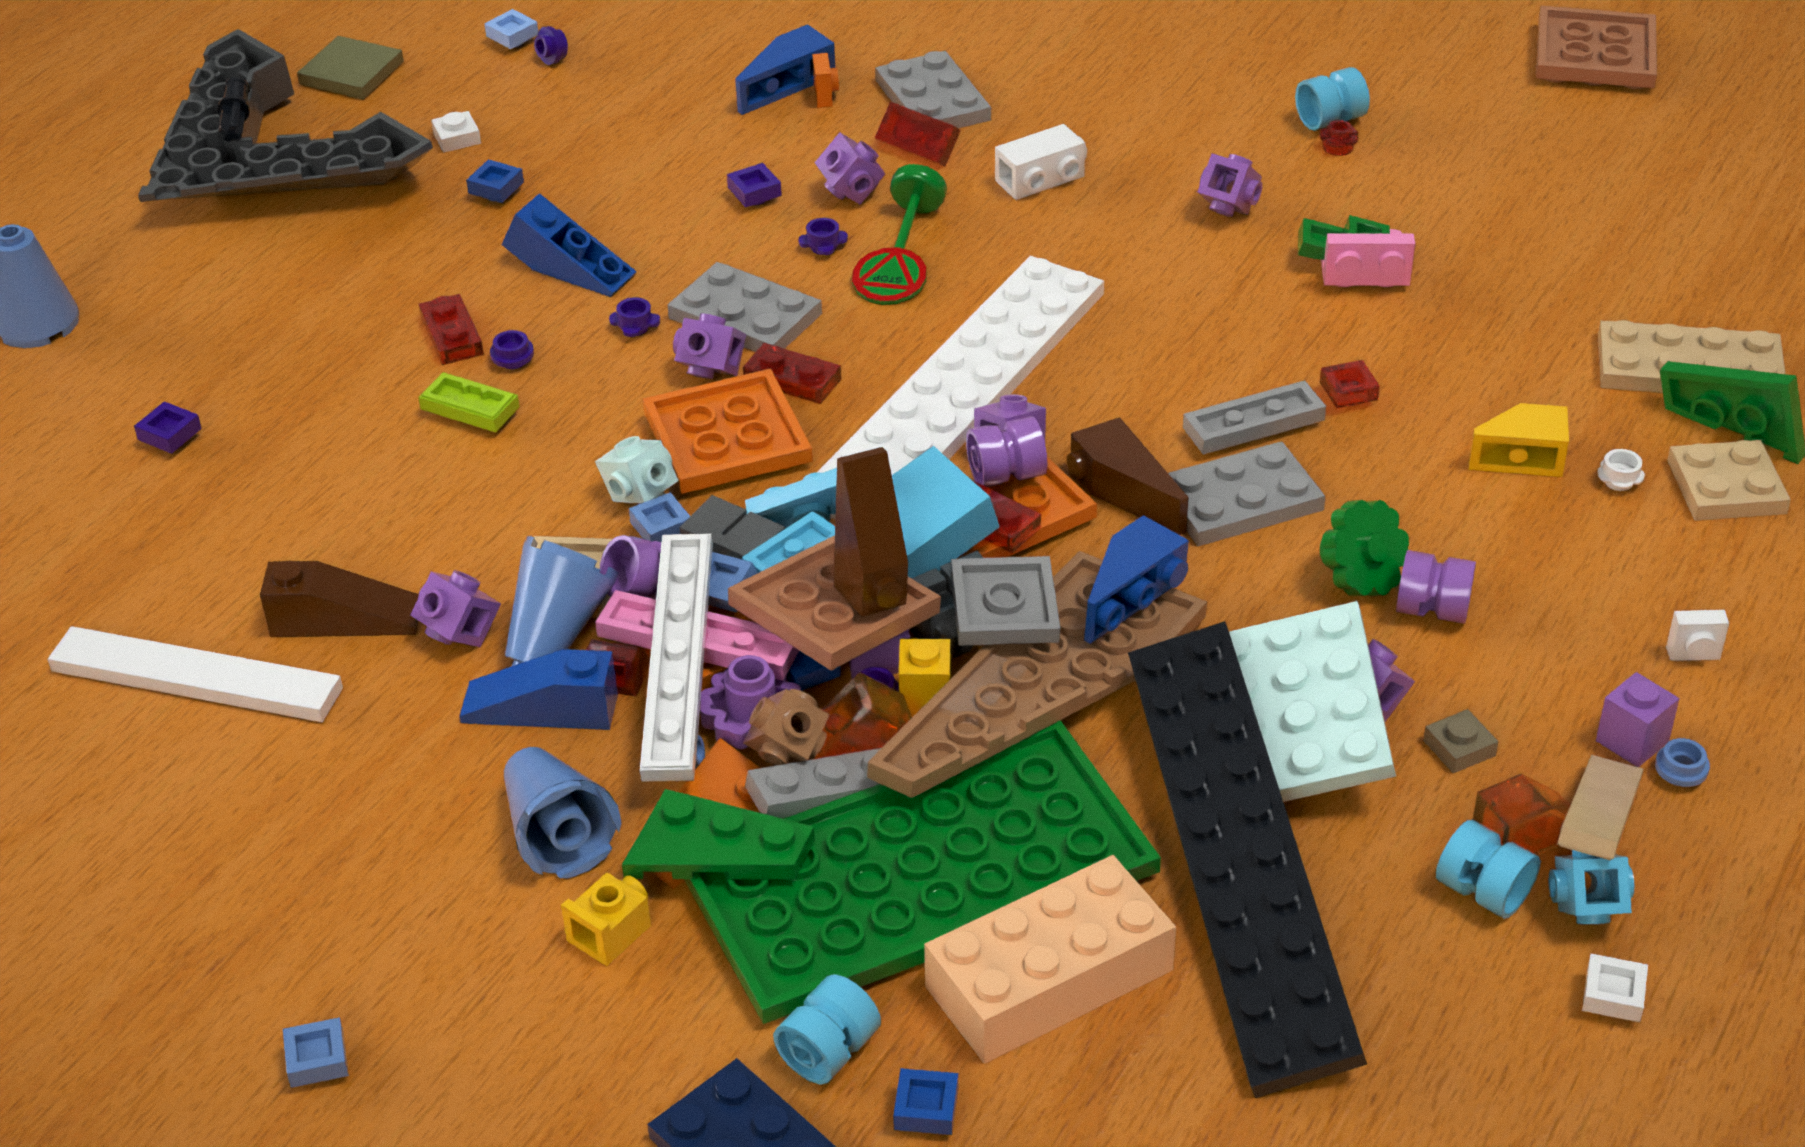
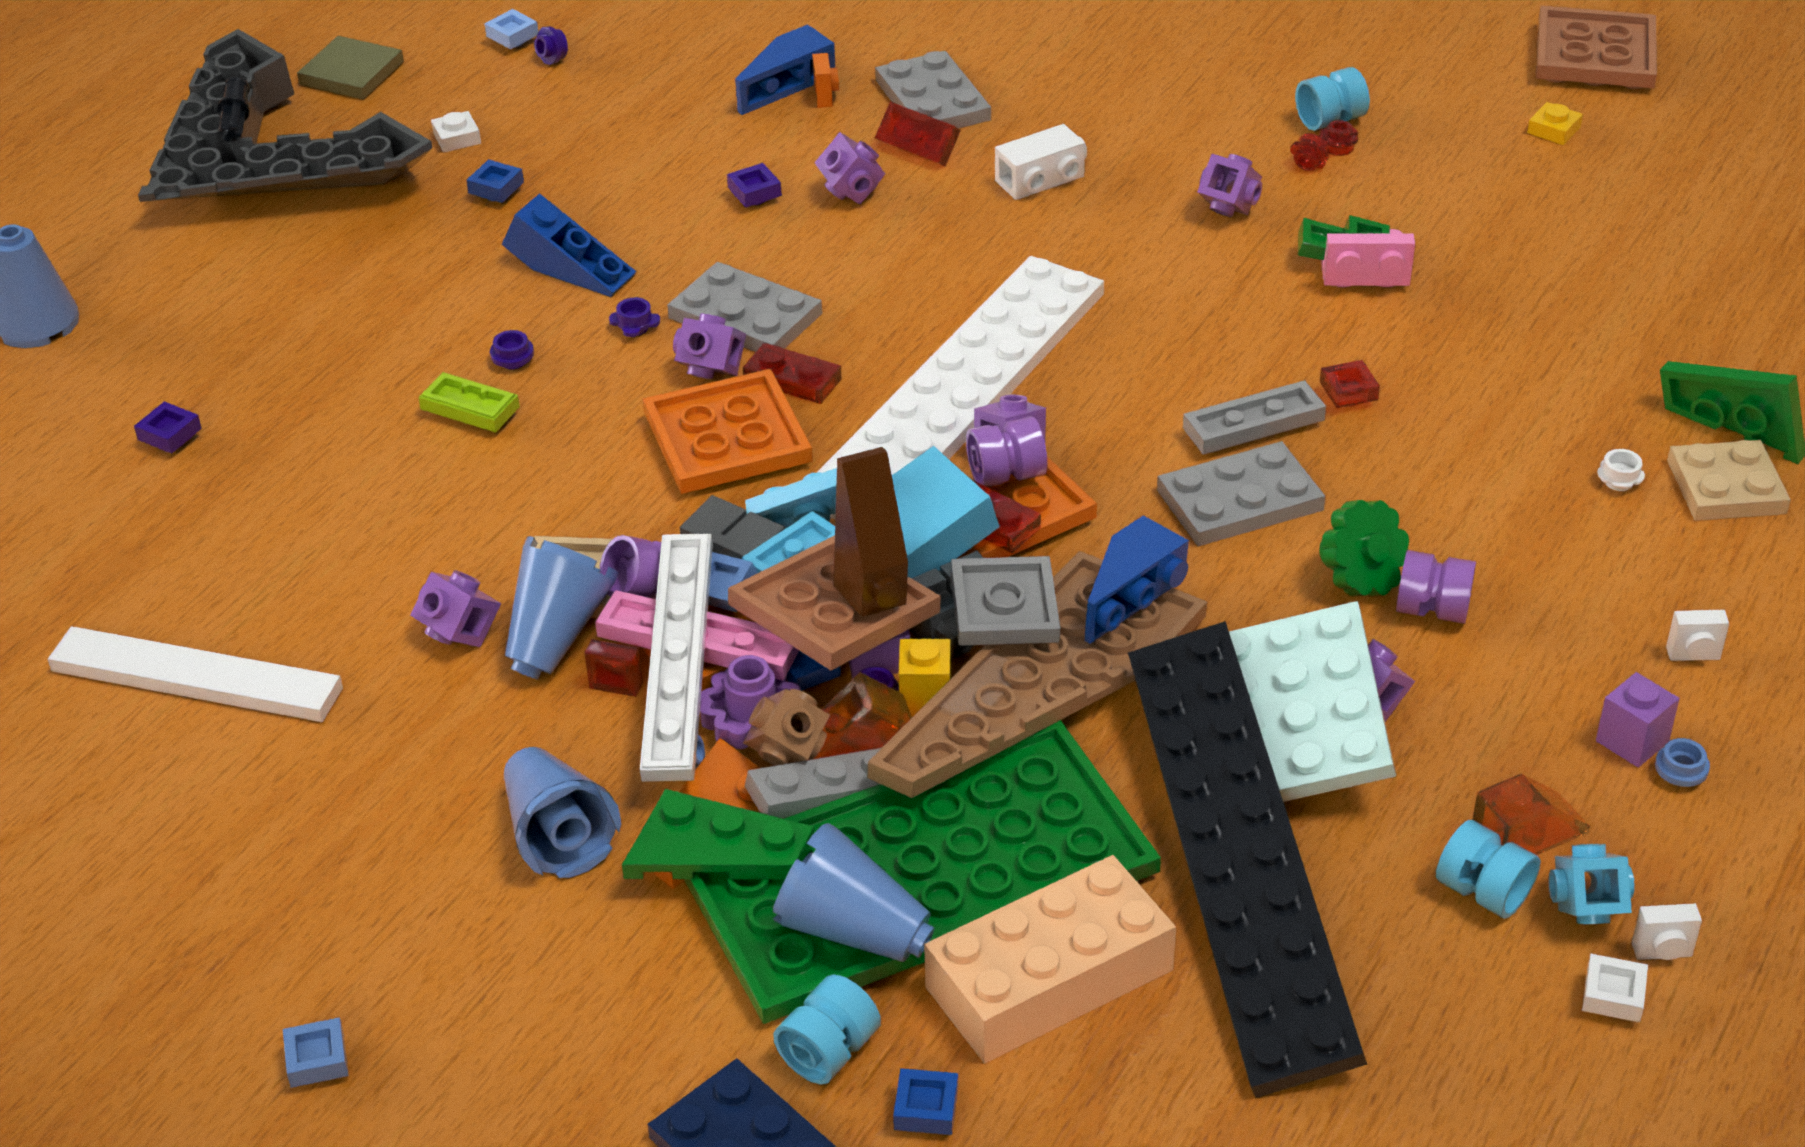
reddish brown slope [260,560,419,637] -> none
clear red plate [418,294,484,365] -> none
blue slope [459,649,618,730] -> none
yellow brick [561,872,651,966] -> none
light aqua brick [595,436,679,504] -> none
medium blue plate [629,492,690,542] -> none
dark purple plate [798,218,848,255] -> none
green piece [852,164,947,305] -> none
reddish brown slope [1067,417,1189,535] -> none
dark tan plate [1423,709,1498,773] -> none
yellow slope [1469,403,1569,477] -> none
tan tile [1558,755,1644,860] -> none
tan plate [1598,320,1786,393] -> none
none -> medium blue cone [773,823,935,962]
none -> clear red plate [1290,133,1329,171]
none -> yellow plate [1527,102,1583,145]
none -> white plate [1631,903,1702,960]

